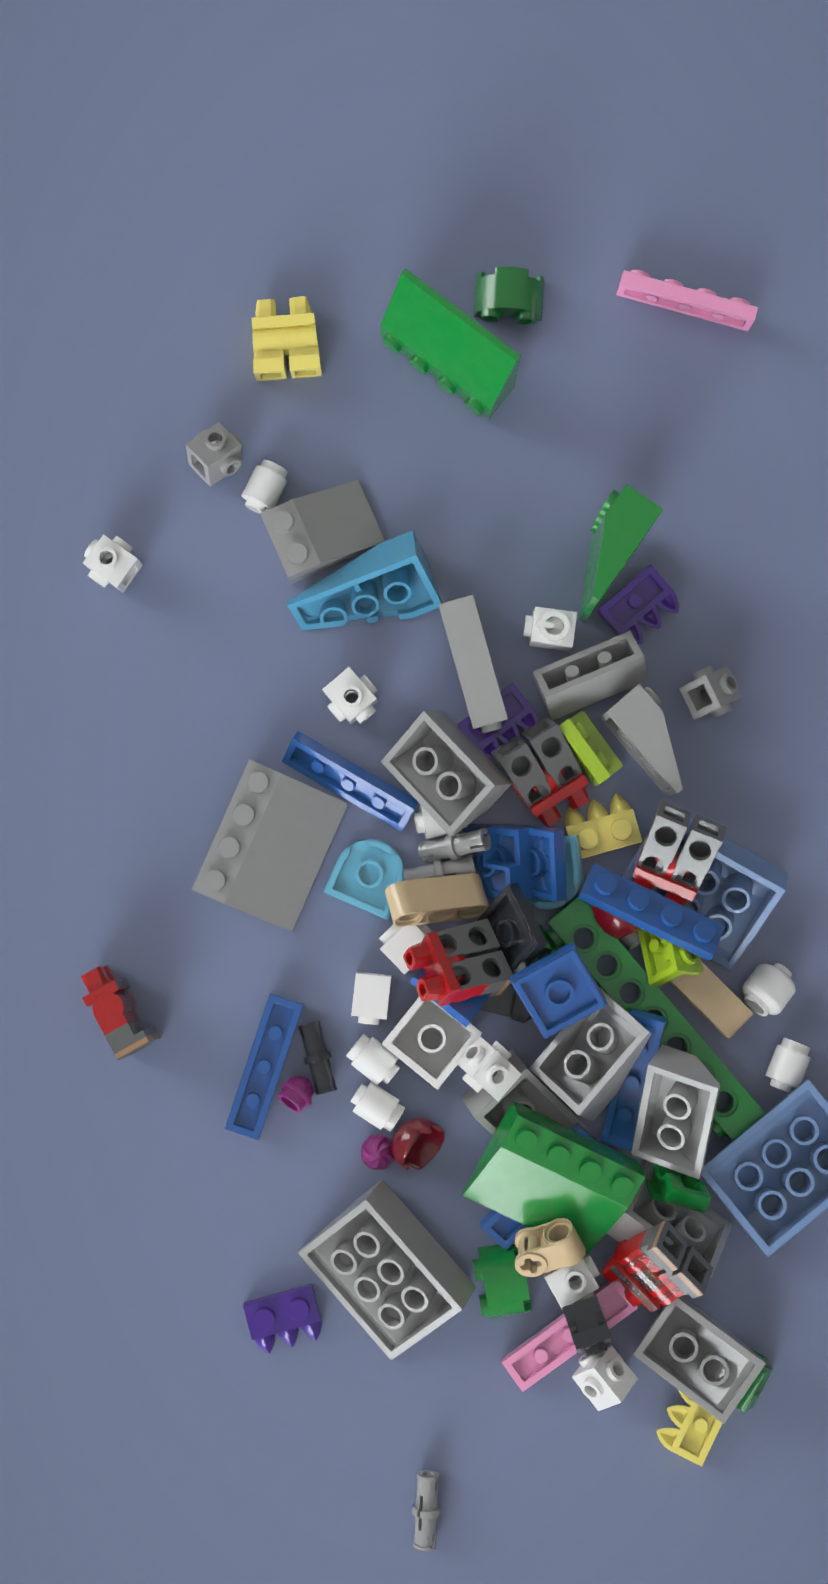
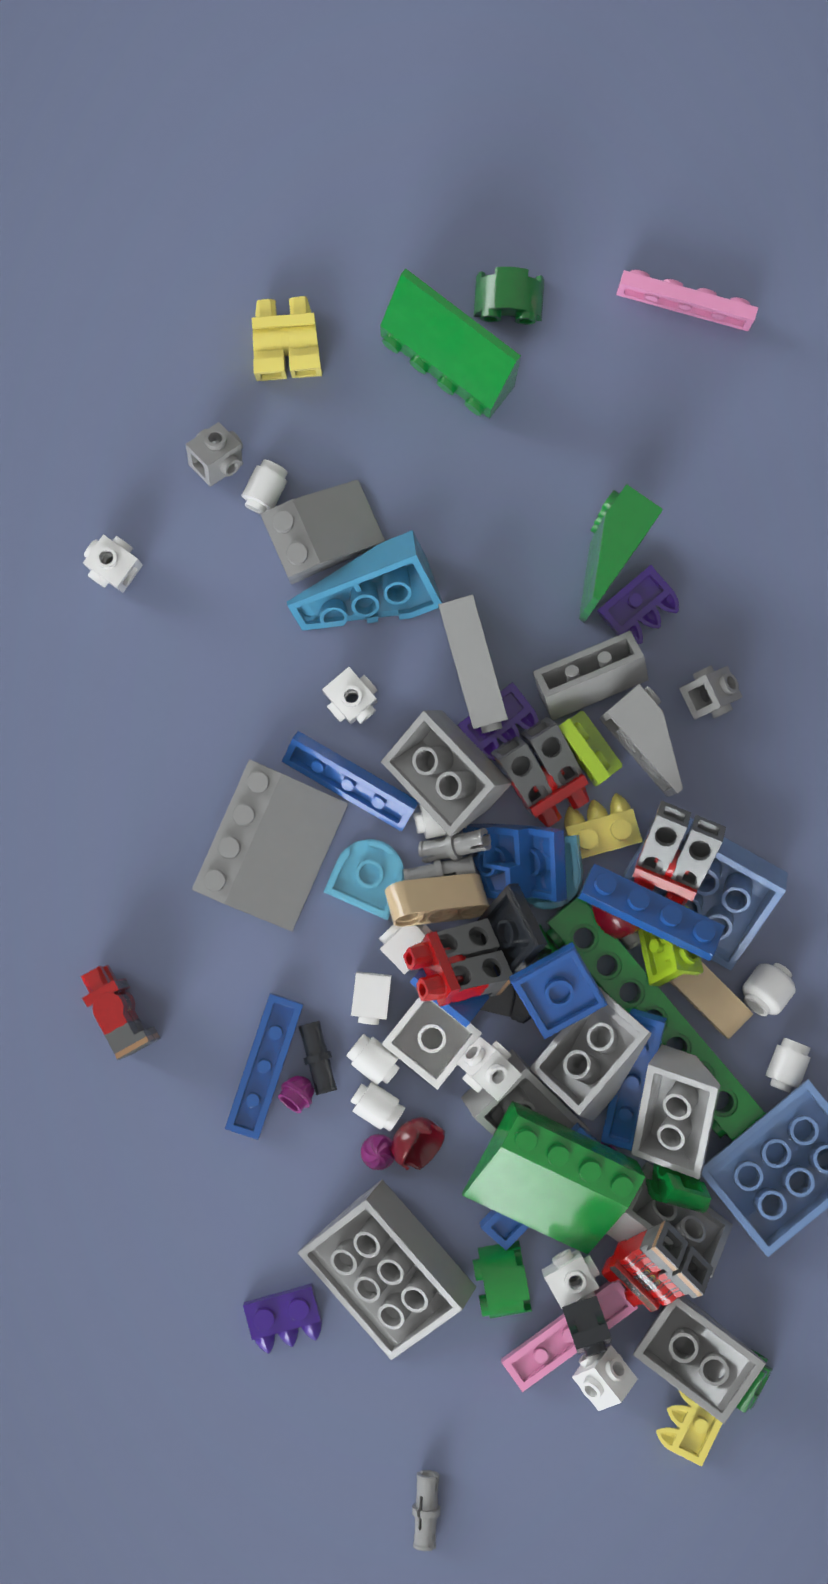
tan piece [515,1218,586,1277] -> none
white brick [523,607,577,652] -> none

